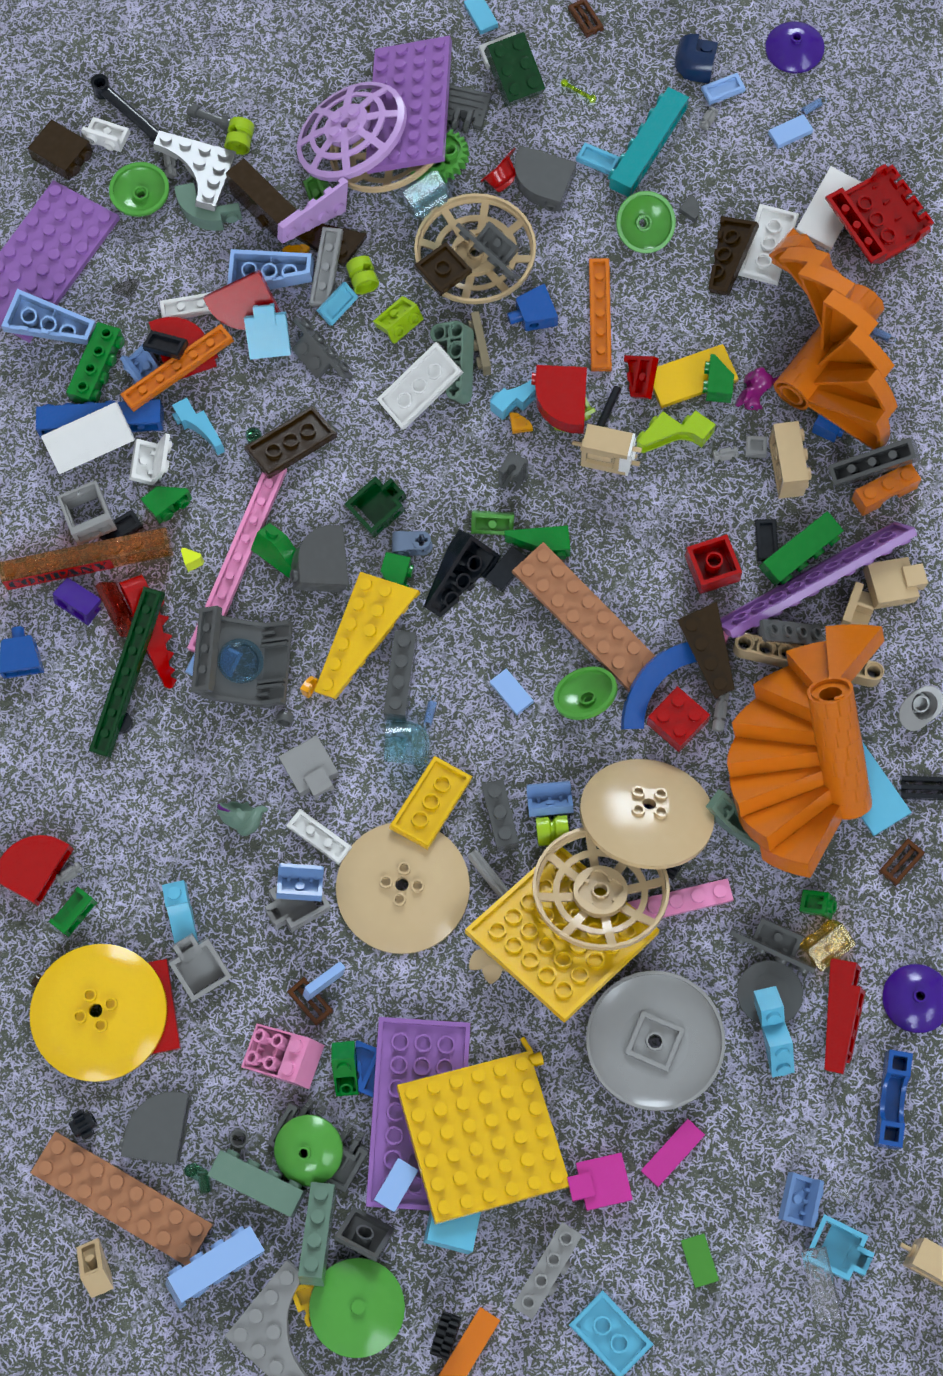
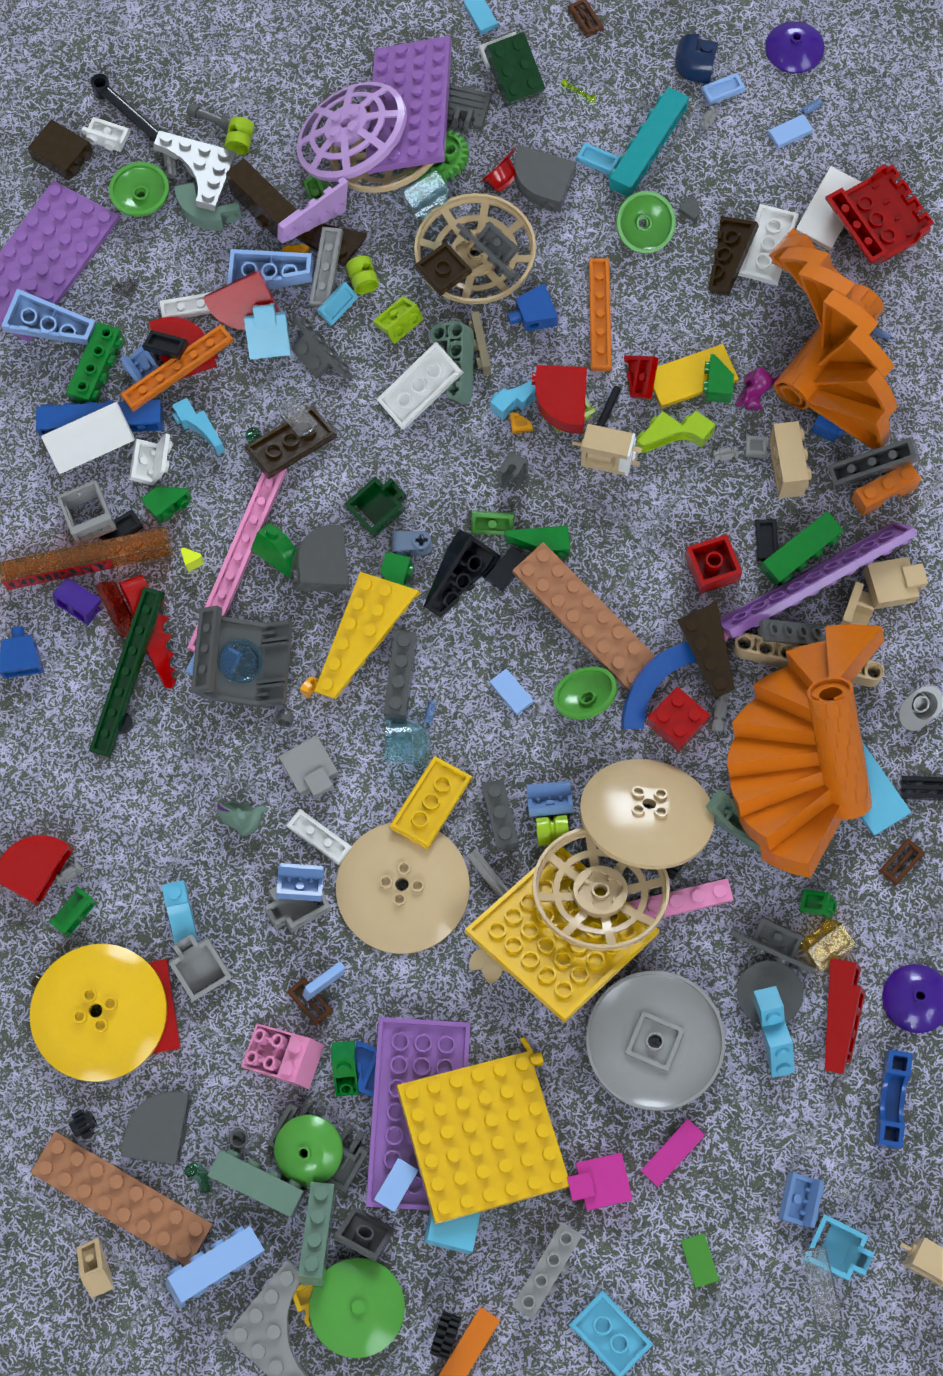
none -> clear slope [277,397,317,437]

